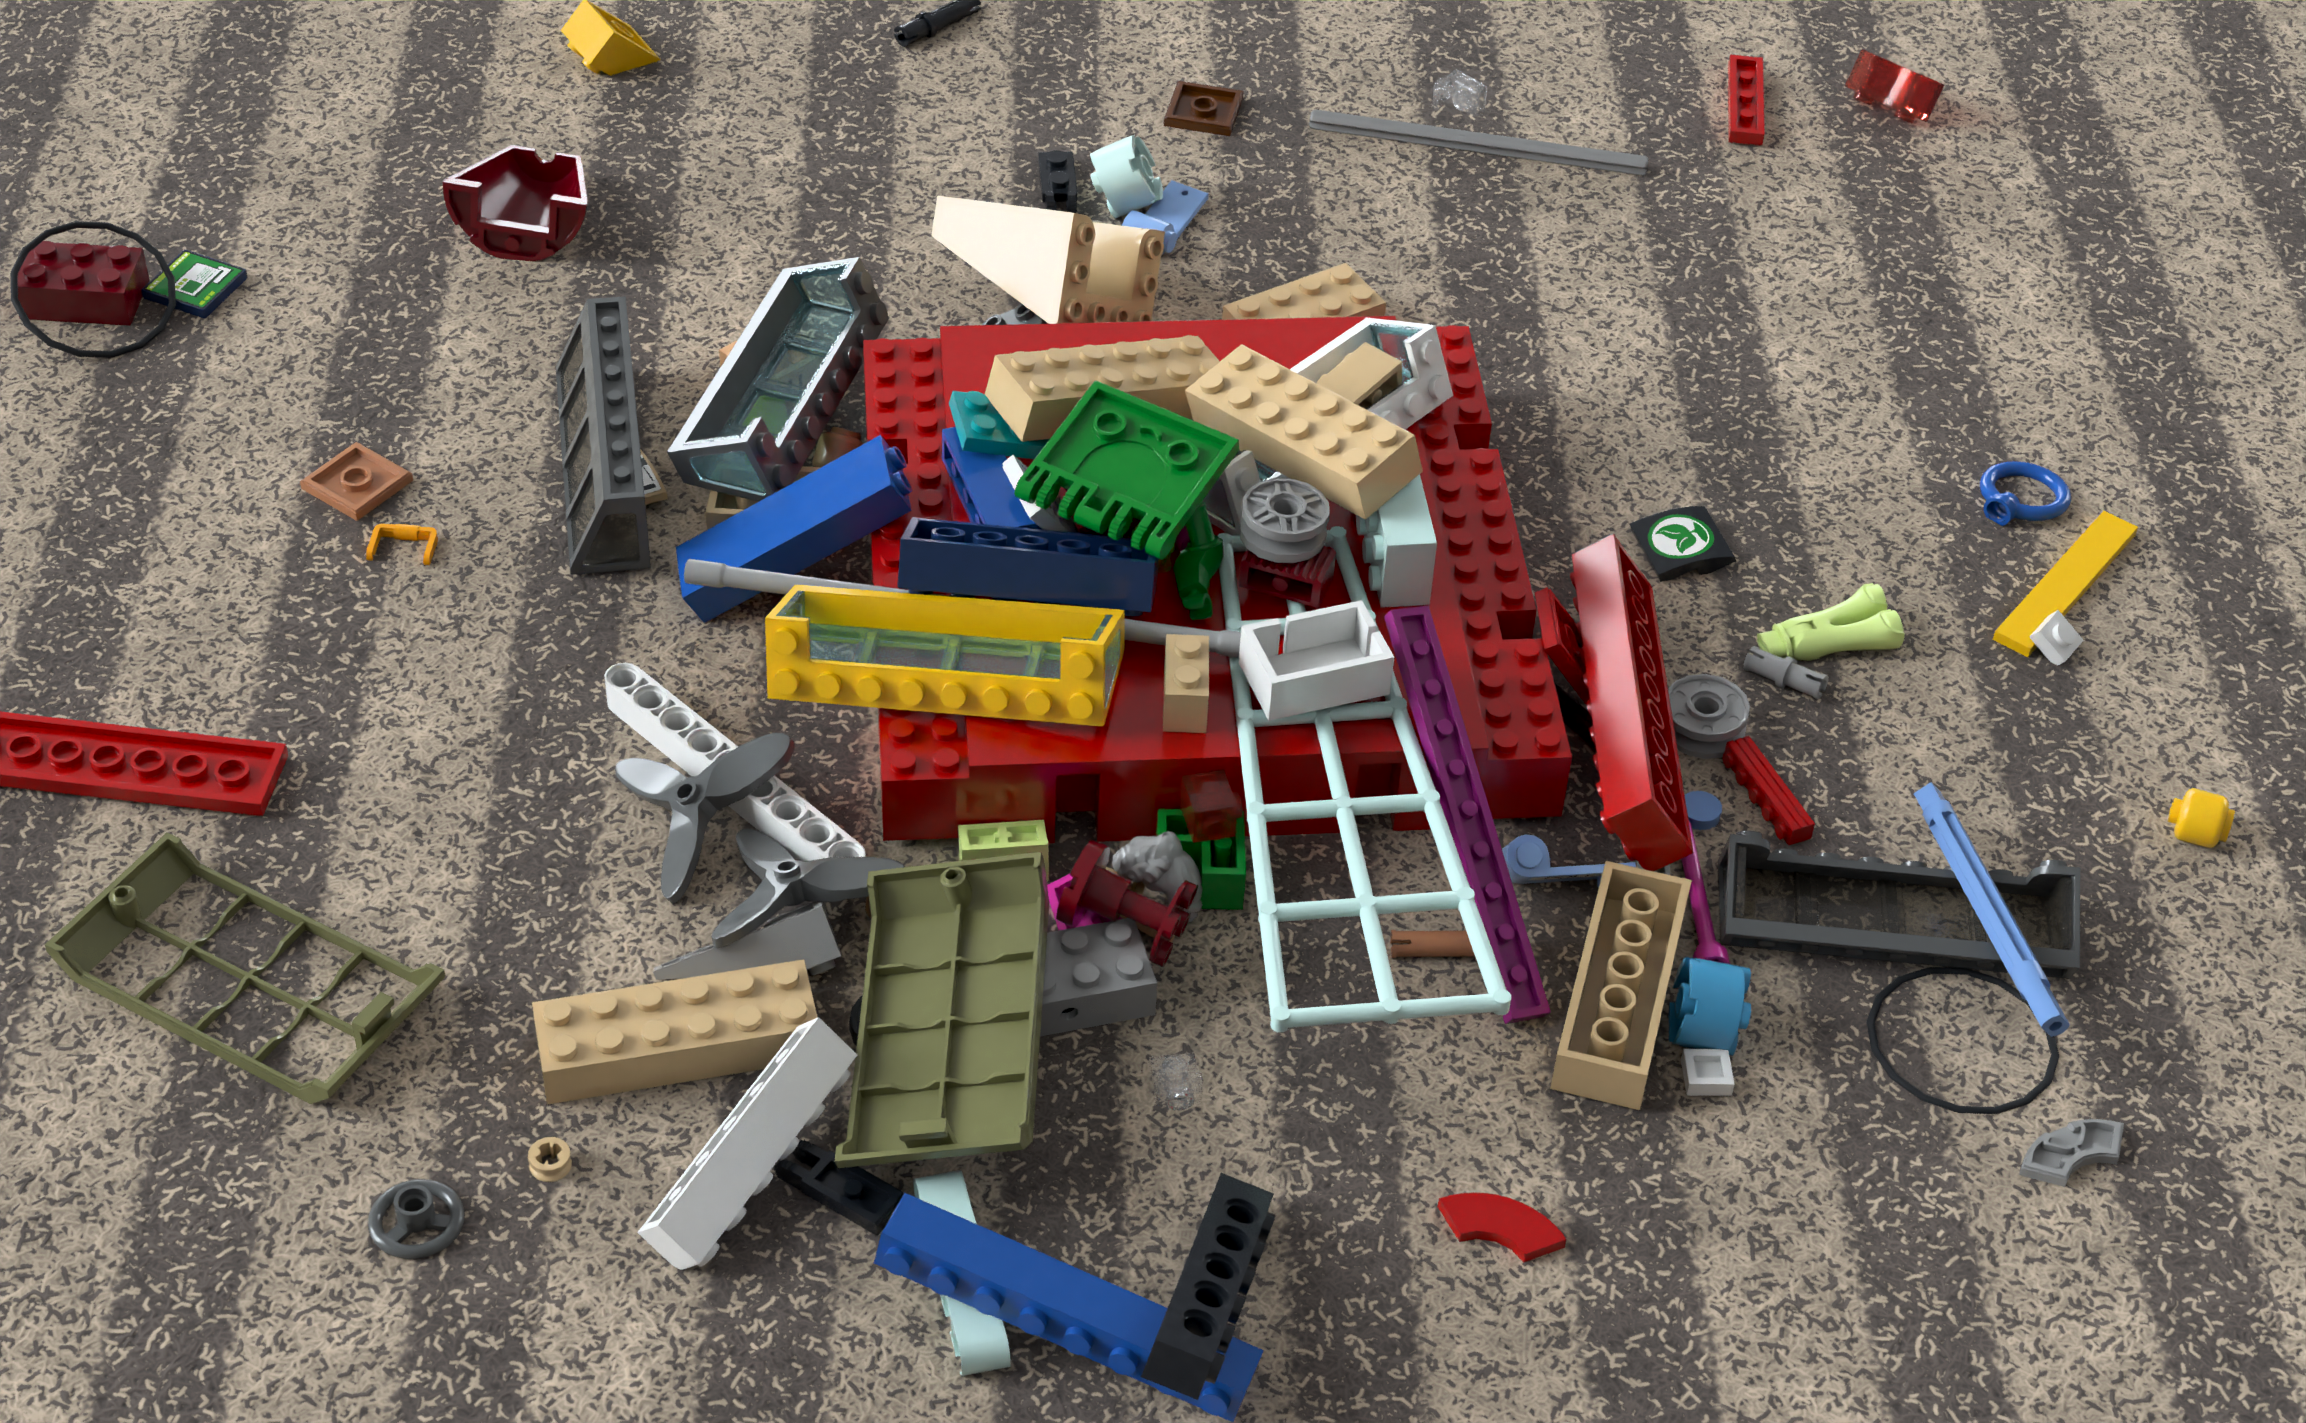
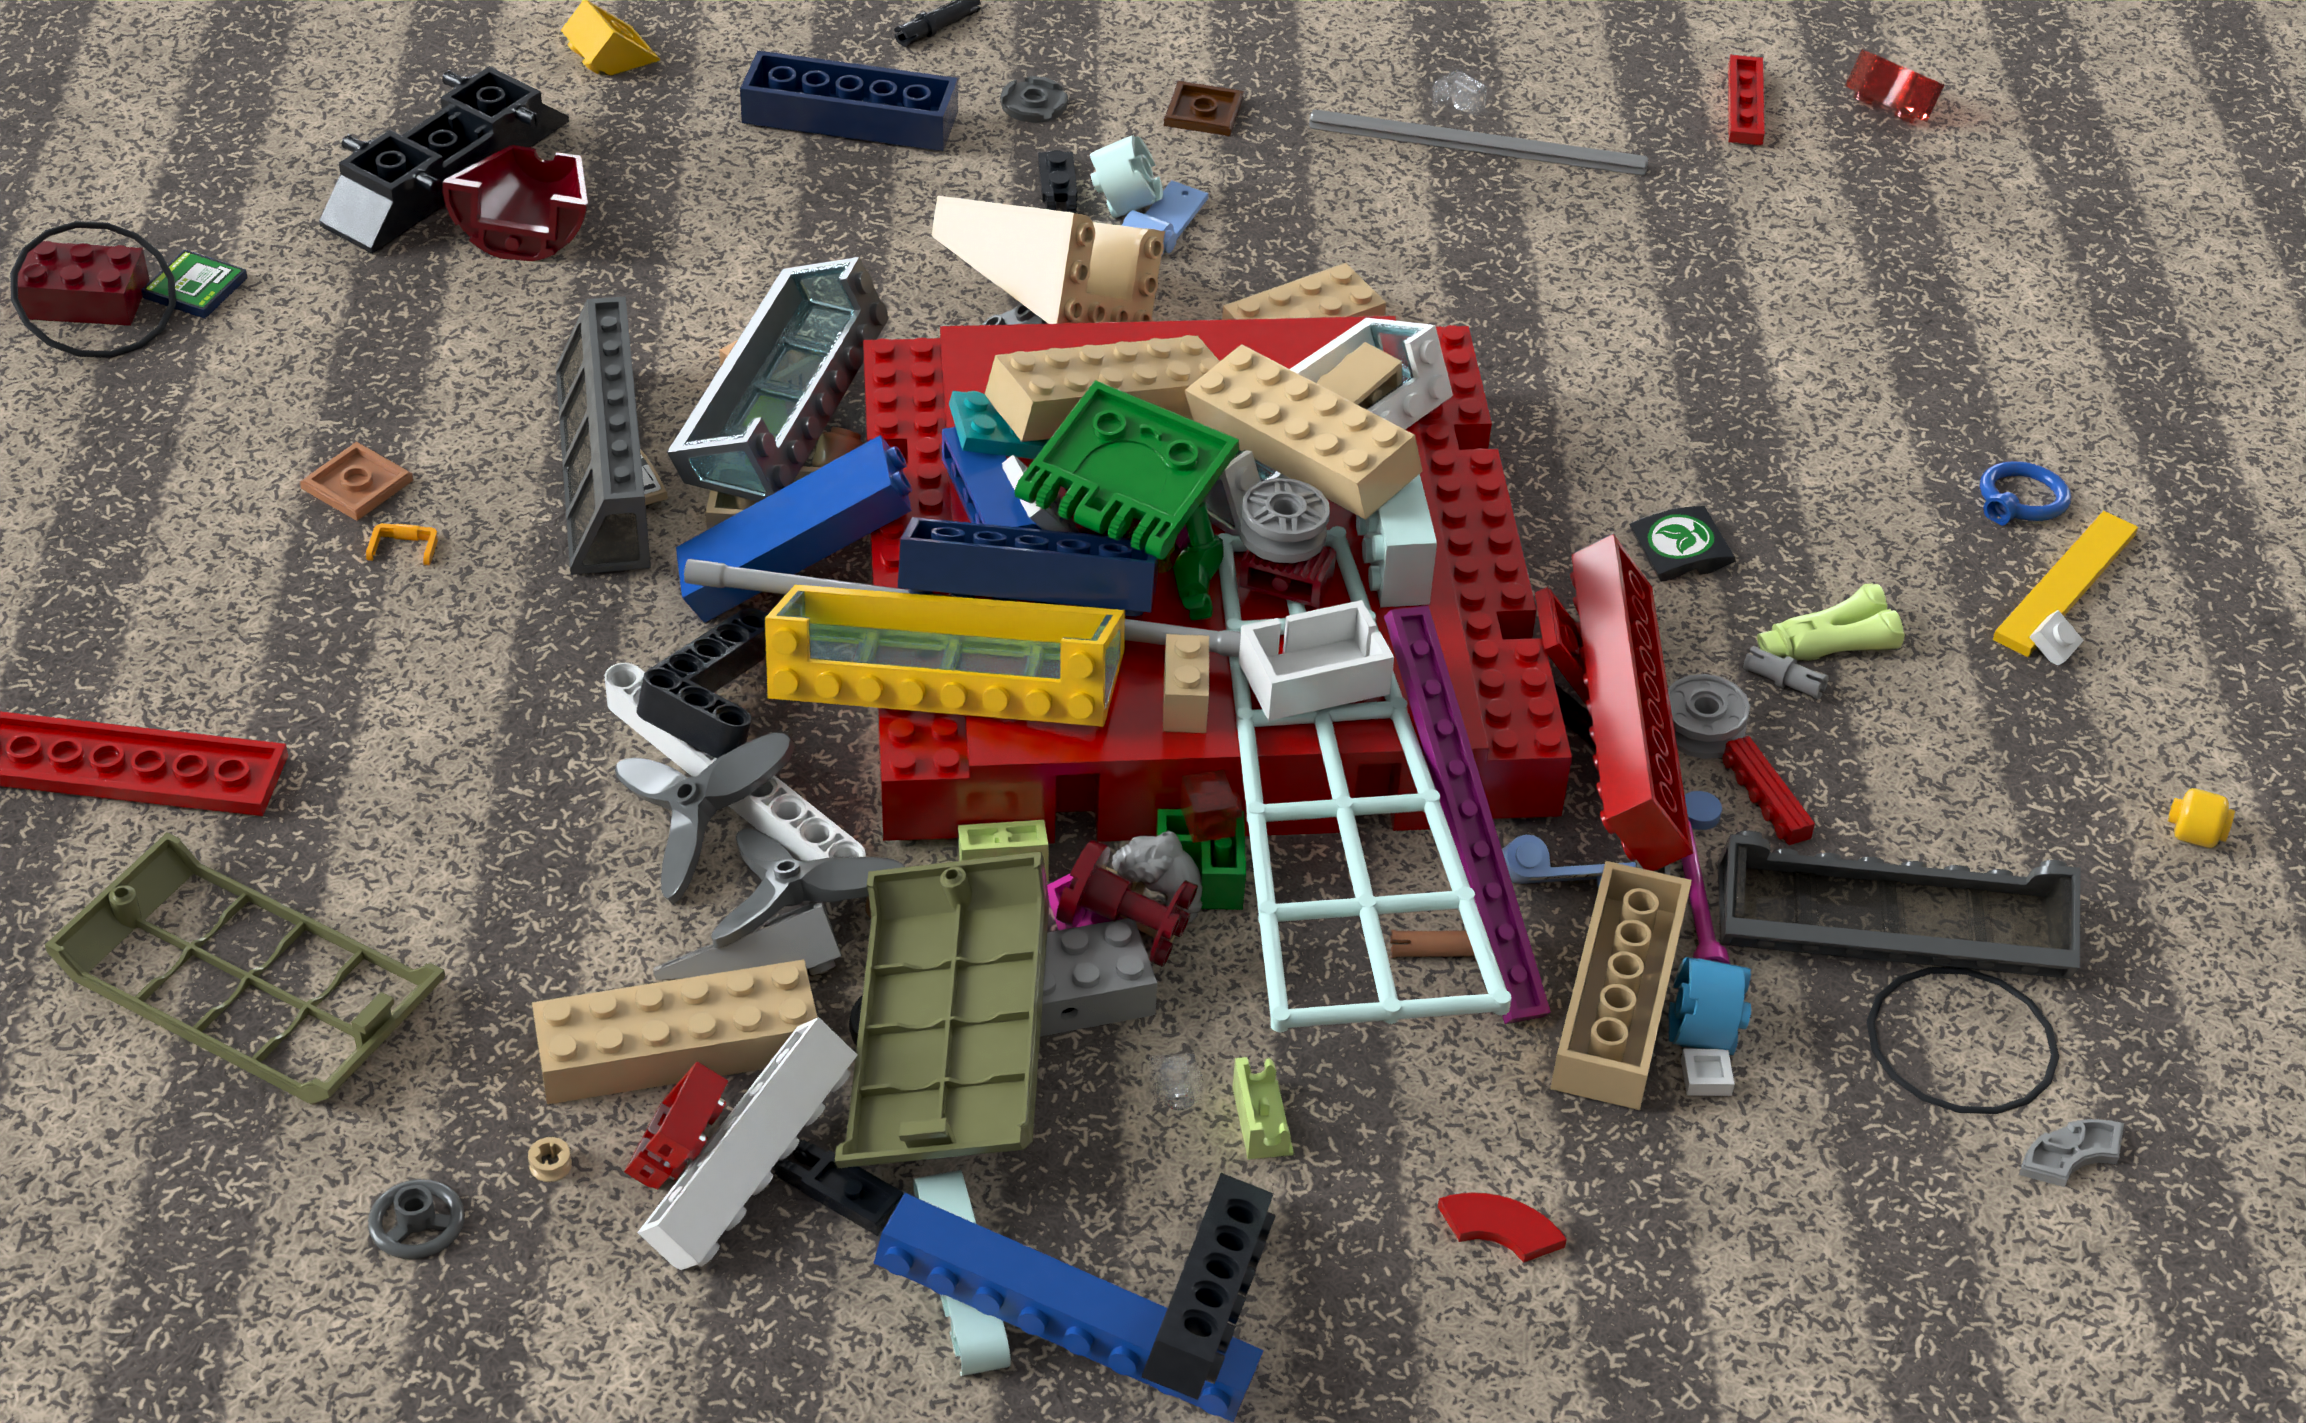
medium blue piece [1914,782,2070,1037] -> none
none -> black piece [319,66,569,254]
none -> red piece [624,1061,729,1189]
none -> black beam [636,609,768,759]
none -> dark blue brick [740,50,958,151]
none -> dark grey tile [1000,76,1068,123]
none -> yellowish green hinge [1233,1057,1294,1159]

